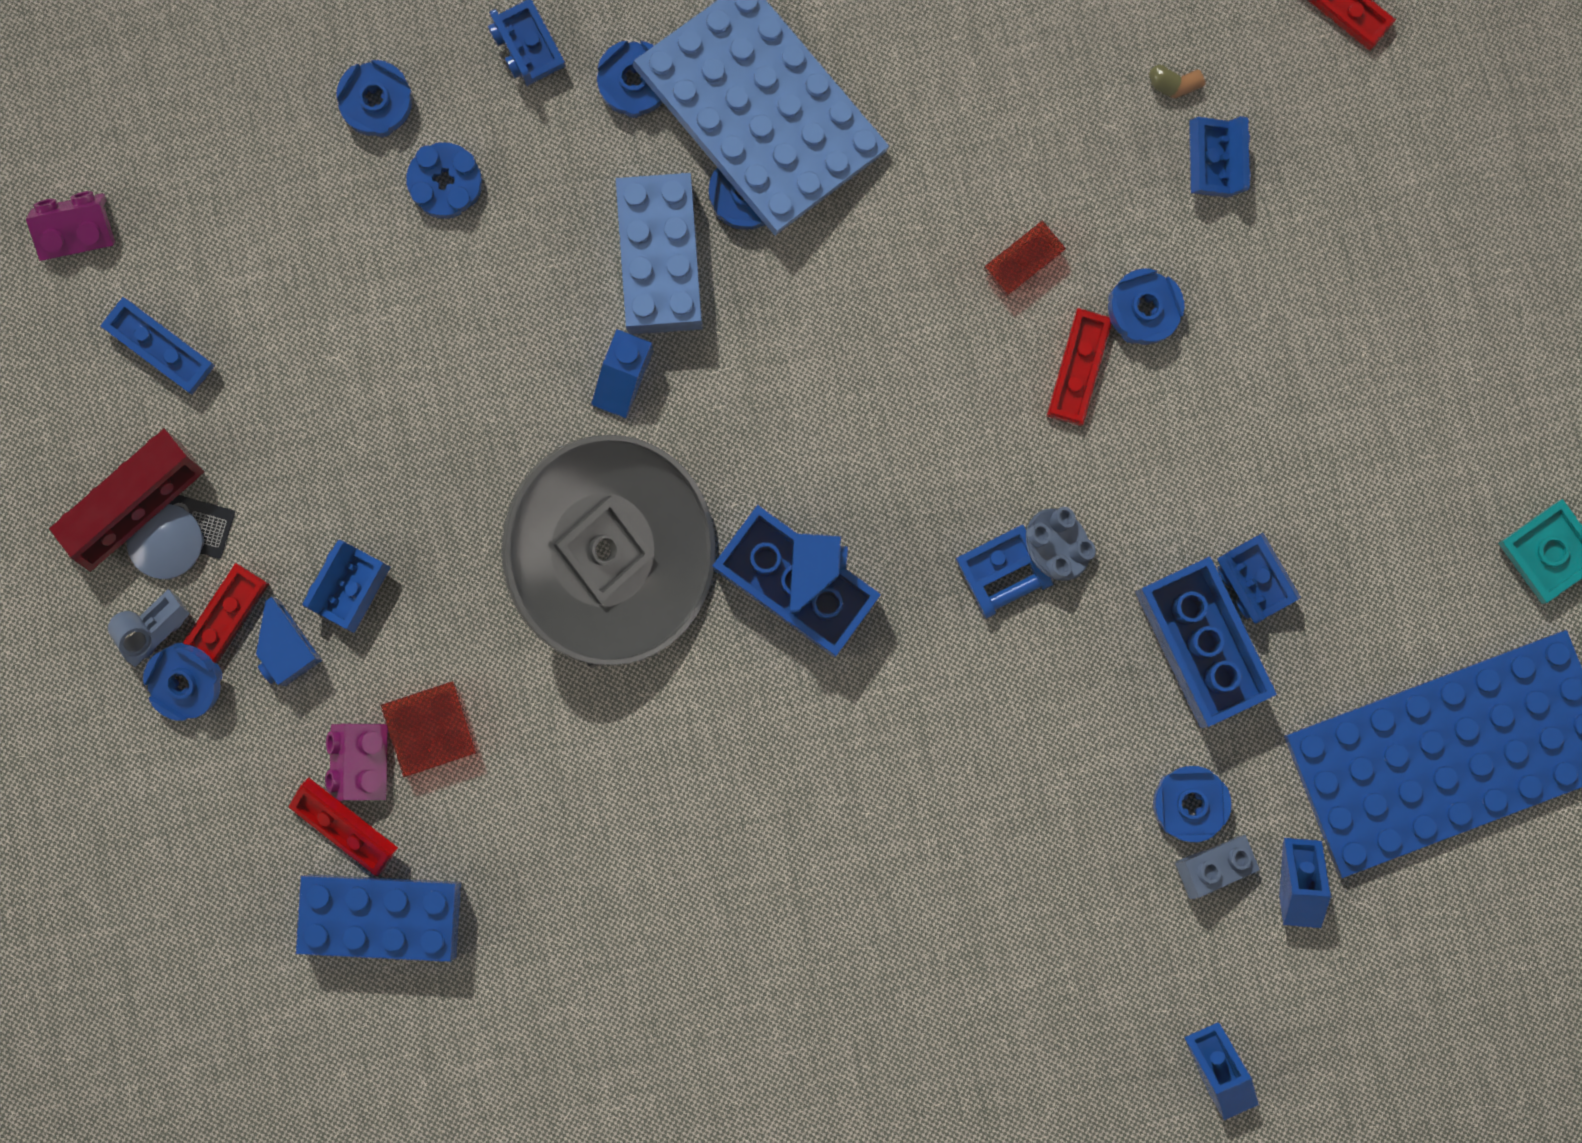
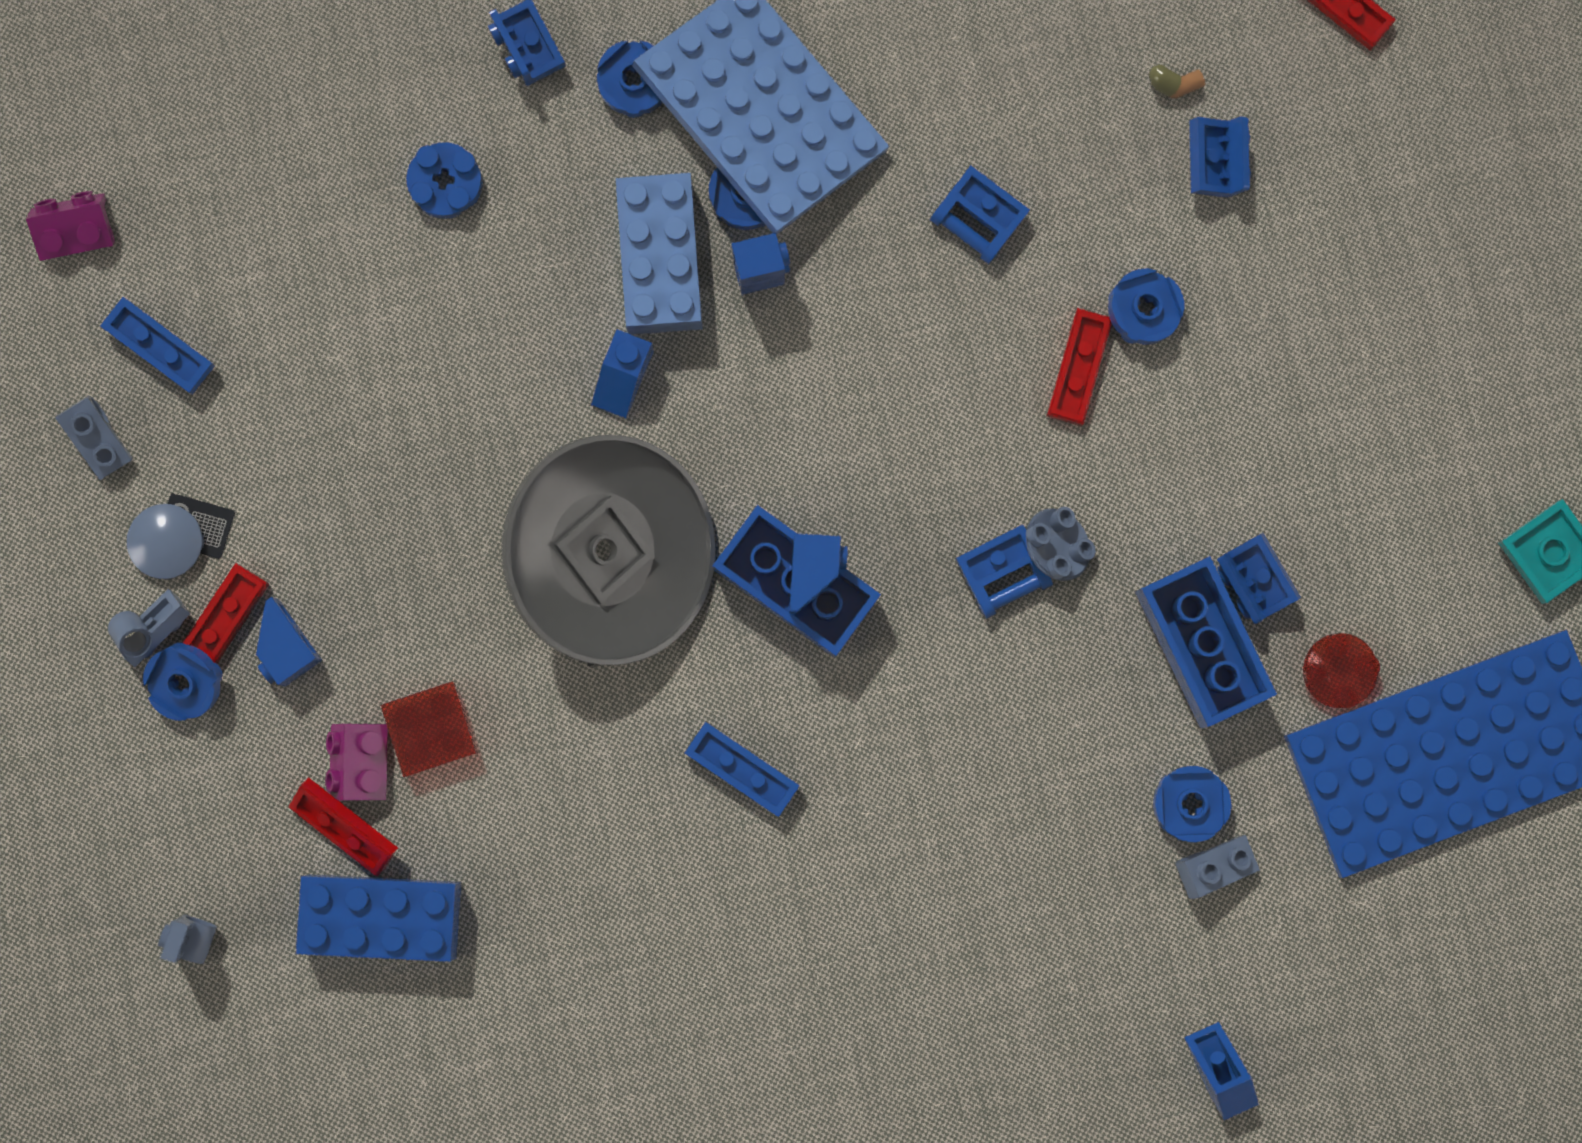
dark red brick [49,428,205,572] -> none
blue bracket [303,539,391,633] -> none
blue plate [336,60,413,137] -> none
clear red plate [984,220,1066,297] -> none
blue slope [1279,838,1331,928] -> none
none -> sand blue plate [55,395,133,480]
none -> sand blue plate [158,914,217,964]
none -> blue plate [684,722,800,817]
none -> blue brick [731,233,790,295]
none -> blue plate [930,165,1030,265]
none -> clear red dish [1303,633,1380,708]

